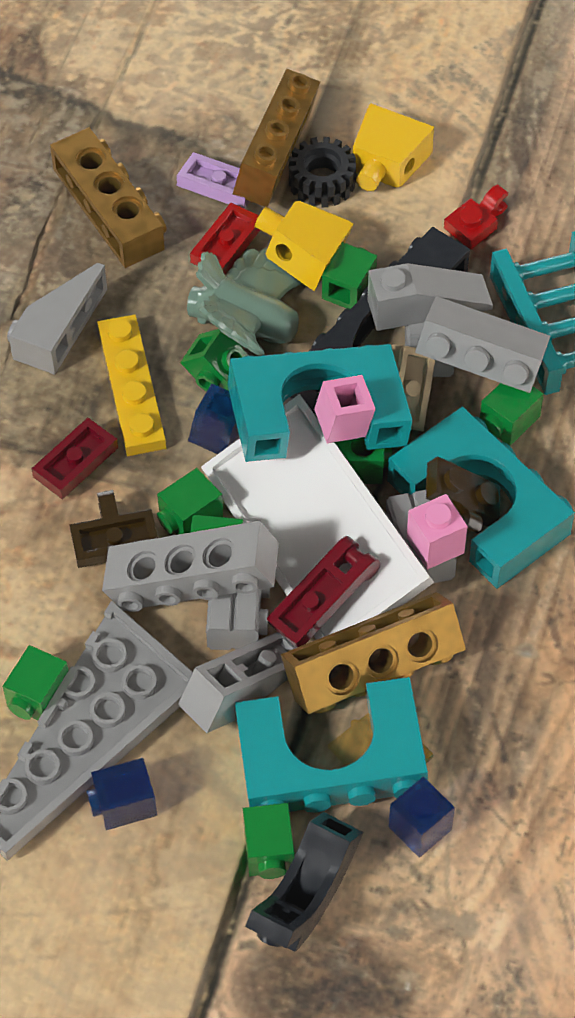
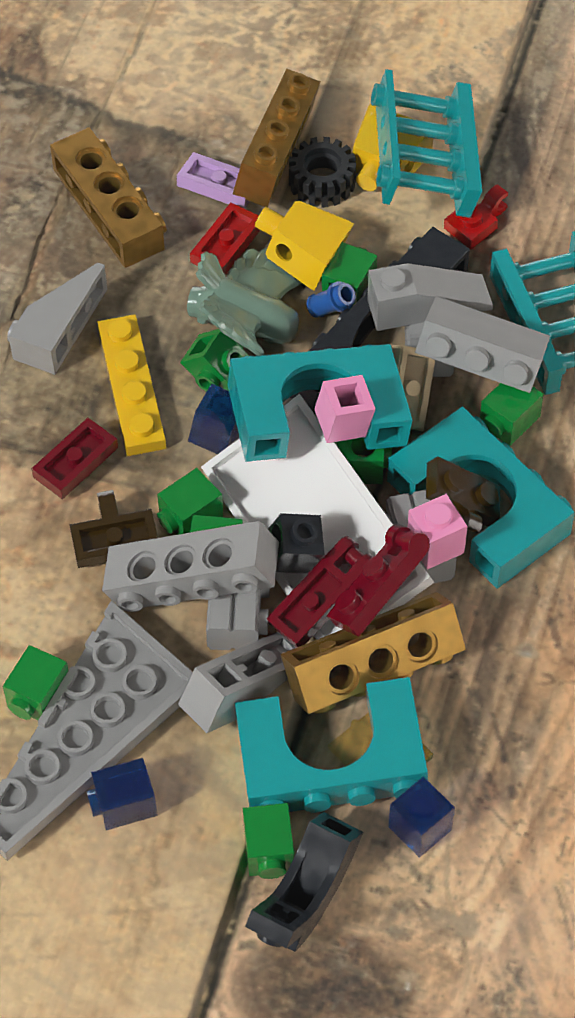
none -> black brick [268,513,325,573]
none -> blue pin [307,281,356,318]
none -> dark red plate [326,524,430,637]
none -> teal fence [371,69,482,218]

